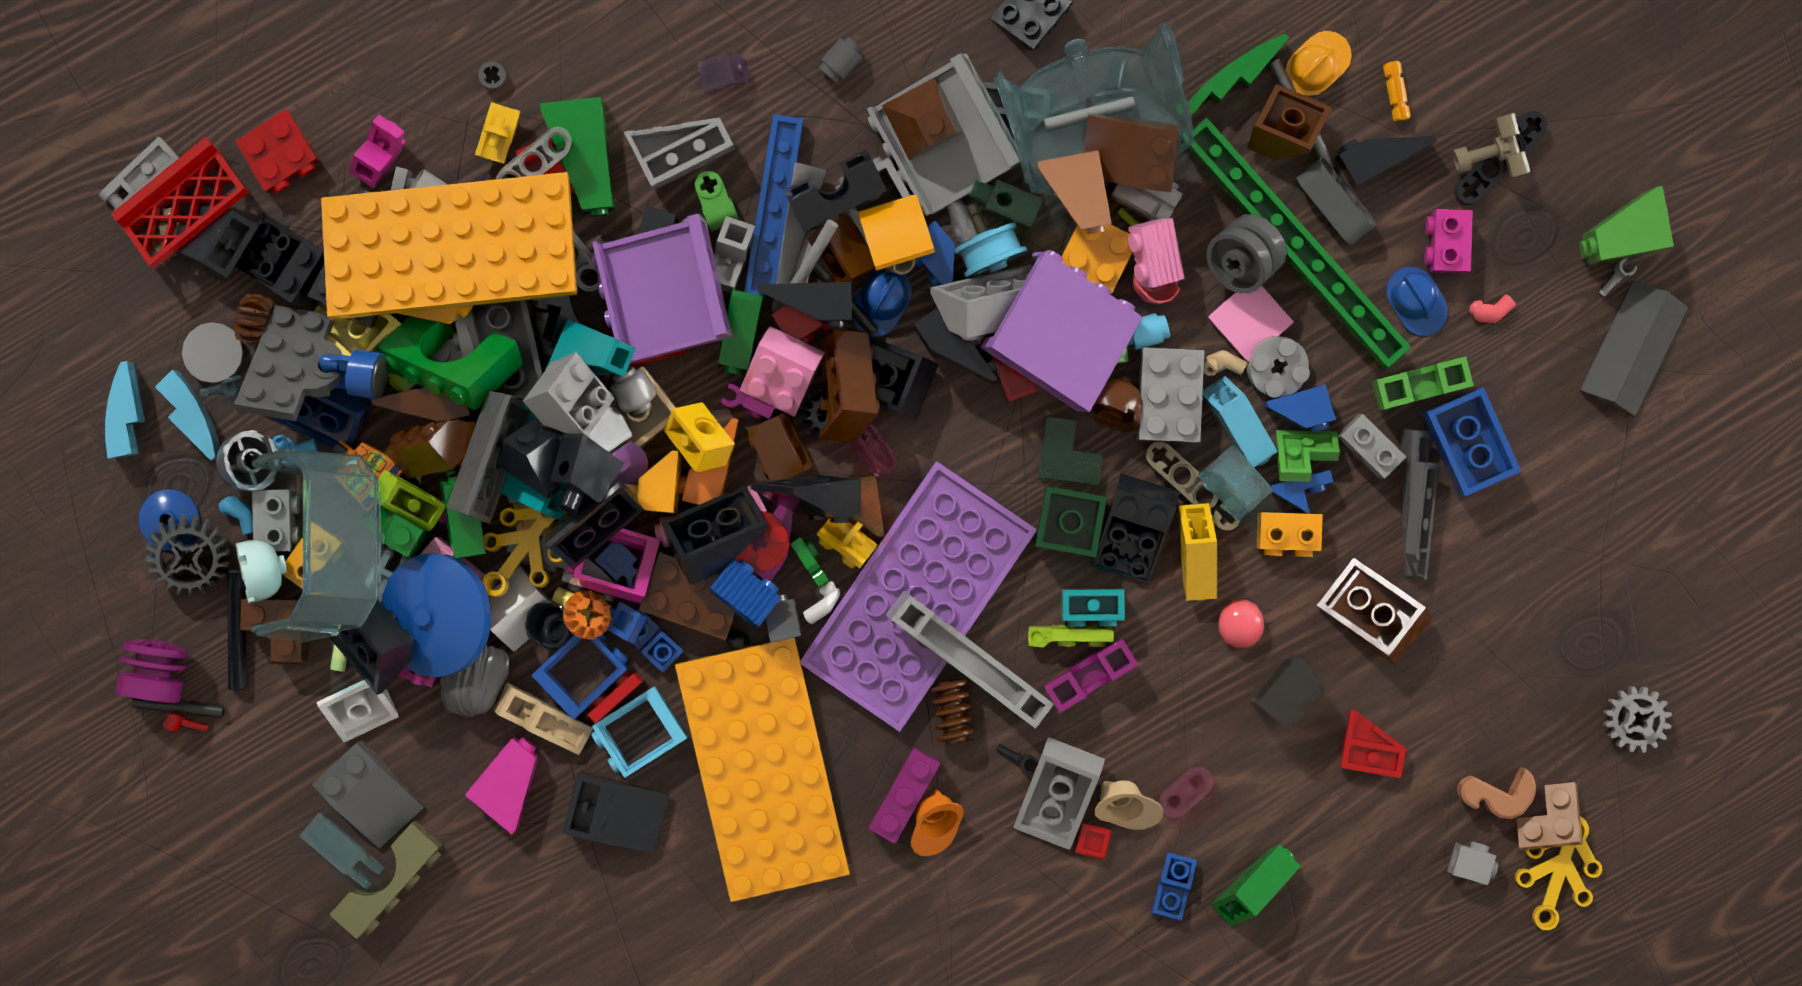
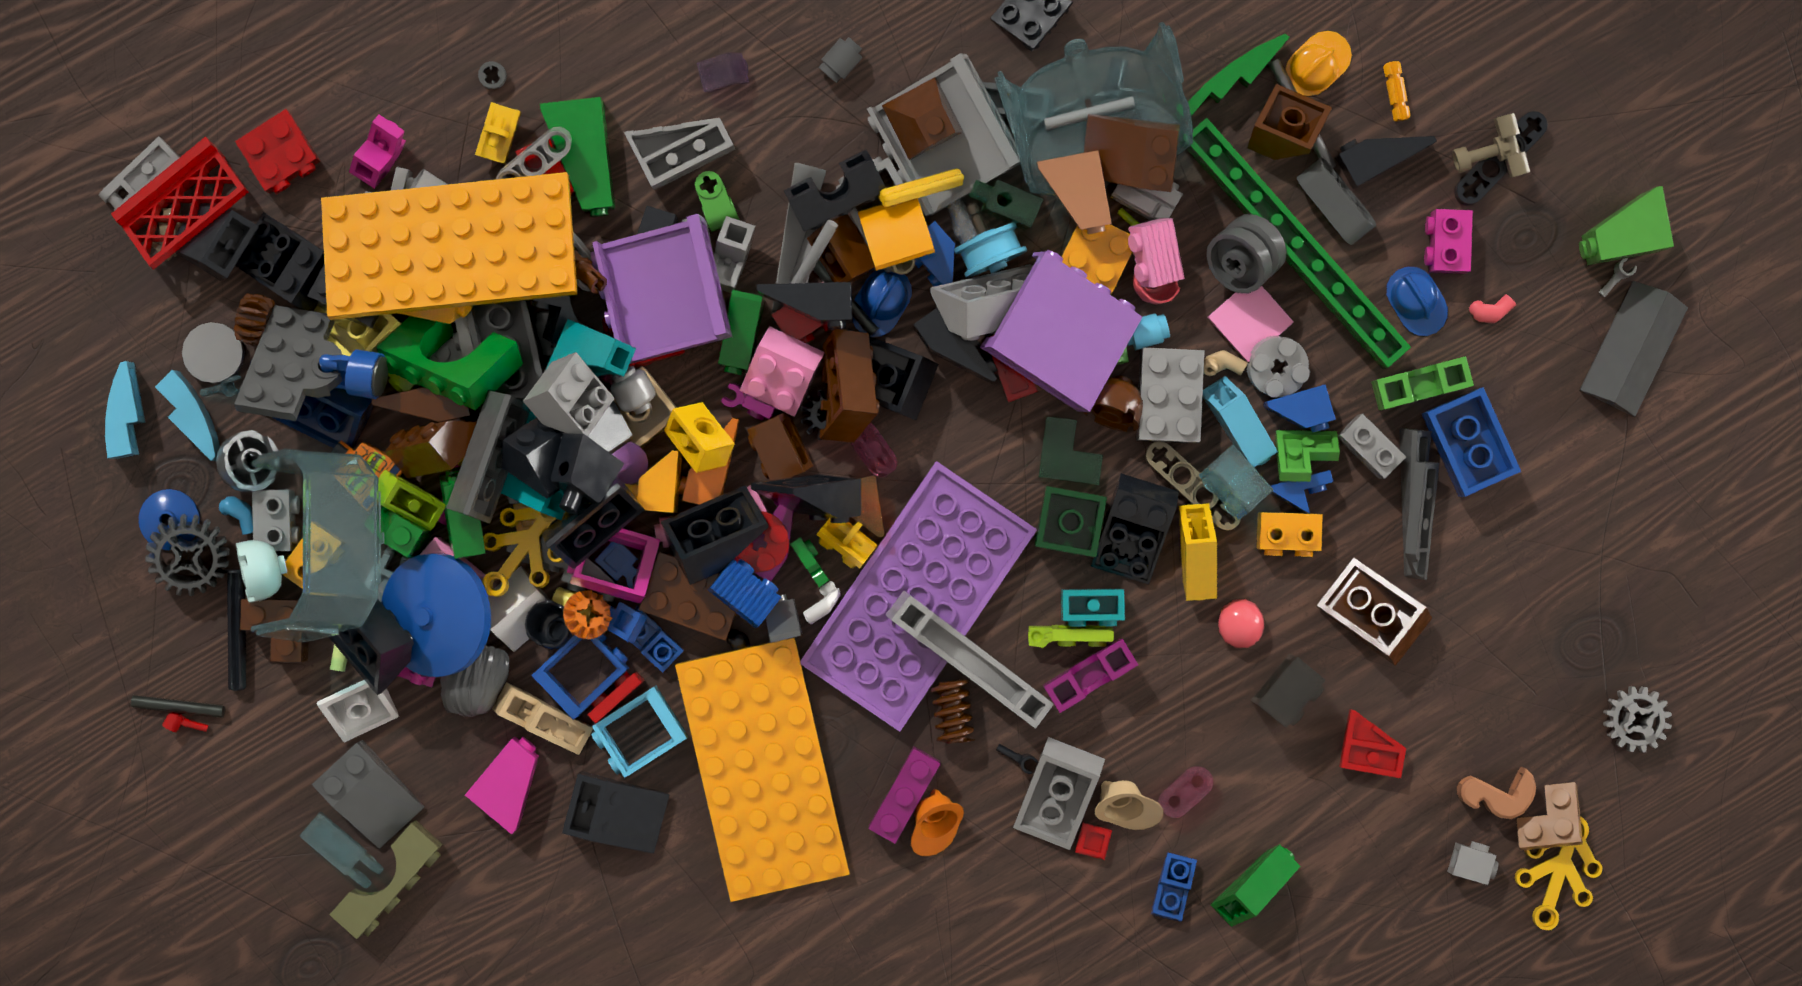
magenta wheel [115,639,189,703] -> none
dark azure arm [272,435,319,462] -> none
blue plate [744,114,804,299] -> none
none -> reddish brown axle [574,249,607,294]
none -> yellow axle [879,168,964,207]

